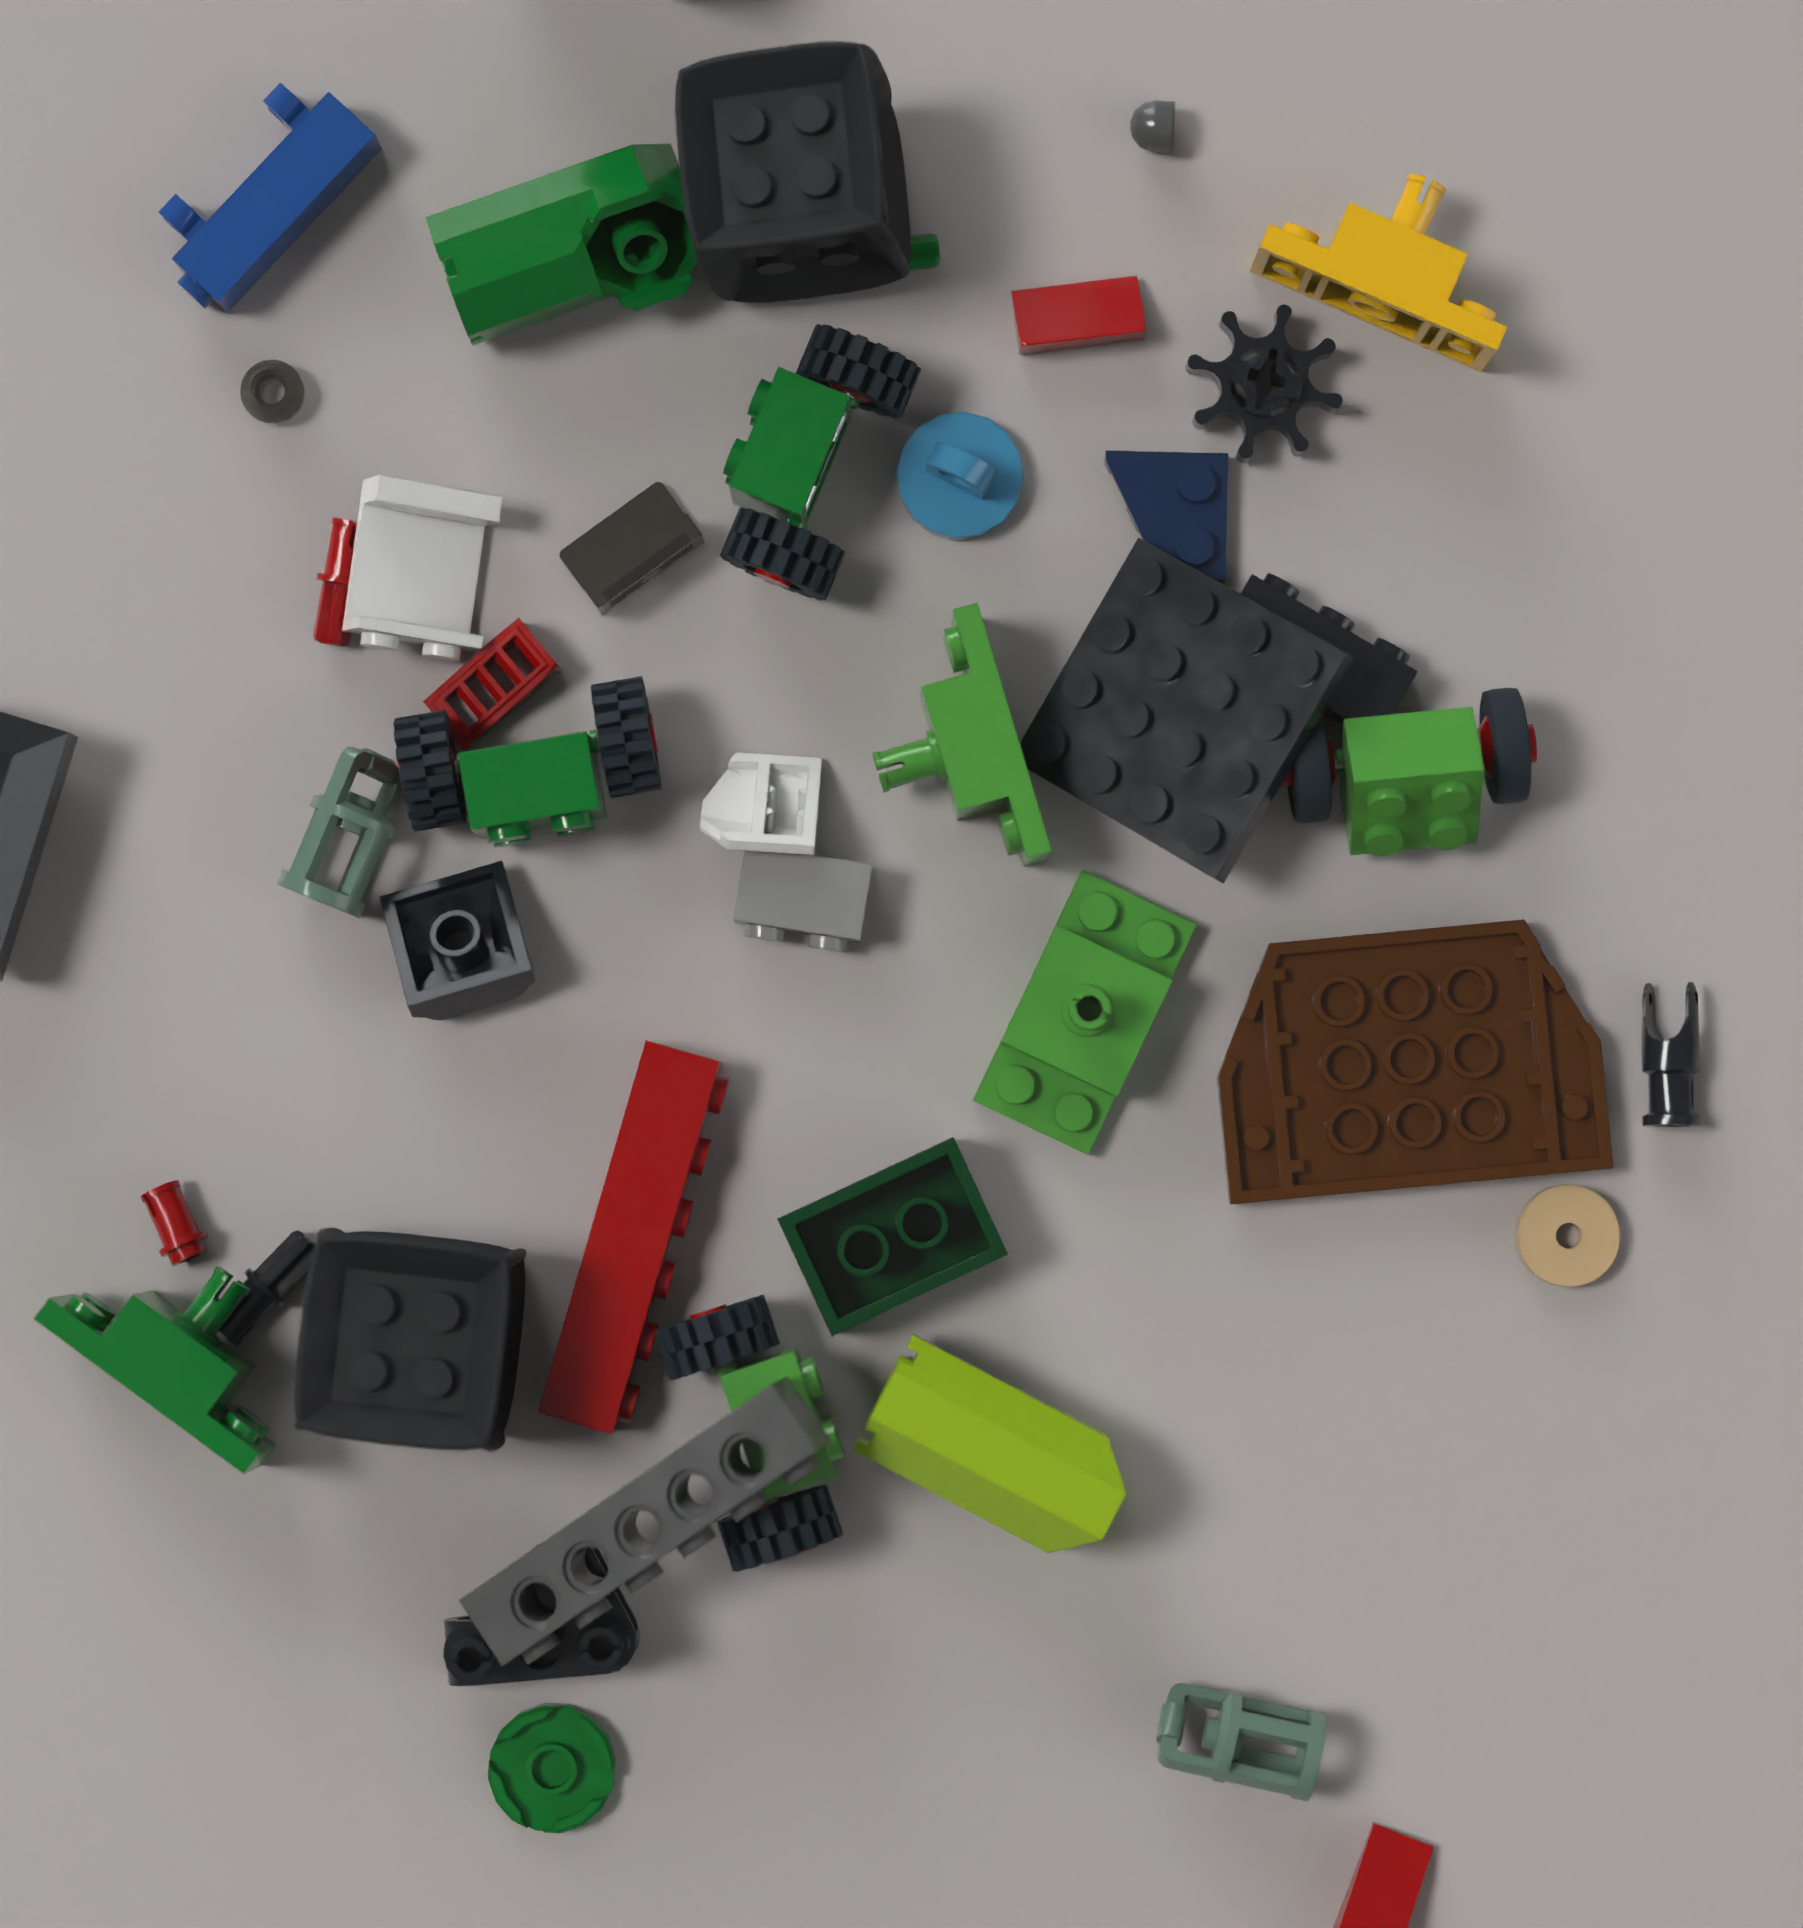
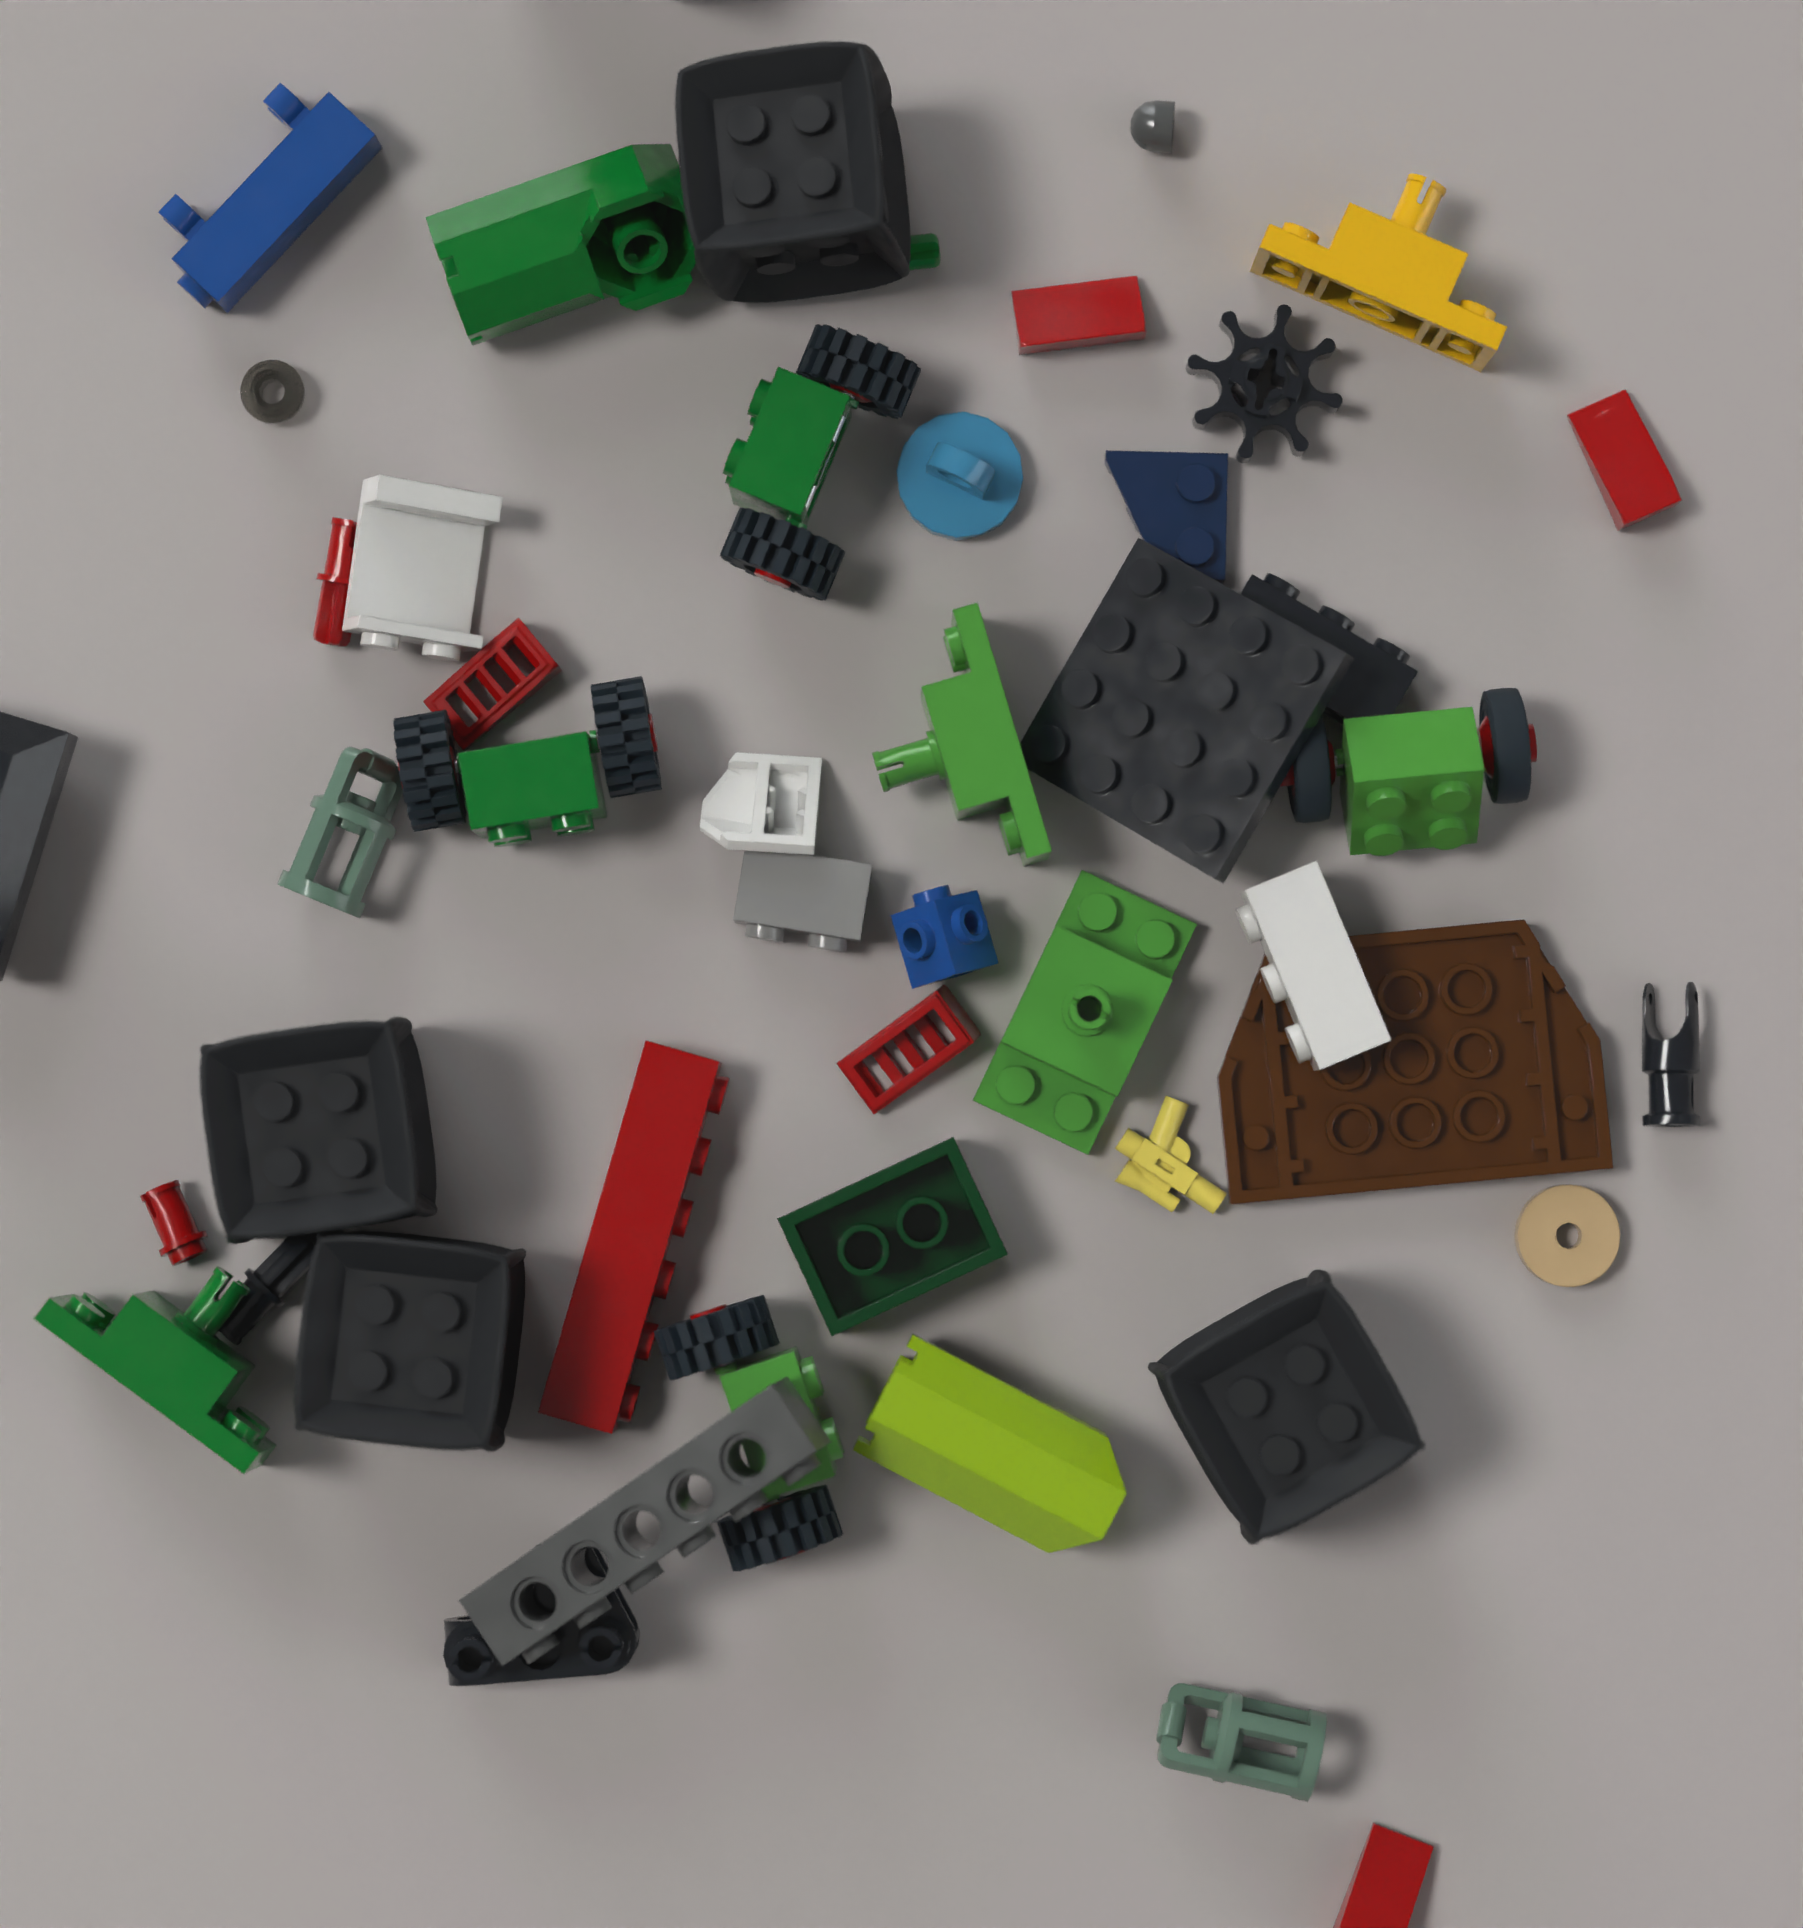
black slope [380,860,536,1020] -> none
green tile [488,1703,616,1833] -> none
clear smoke panel [559,482,704,616] -> none
none -> black piece [200,1017,438,1244]
none -> red slope [836,984,981,1114]
none -> blue brick [890,885,999,989]
none -> light yellow piece [1115,1096,1227,1214]
none -> black piece [1148,1269,1426,1545]
none -> white brick [1235,861,1391,1071]
none -> red slope [1567,389,1682,531]

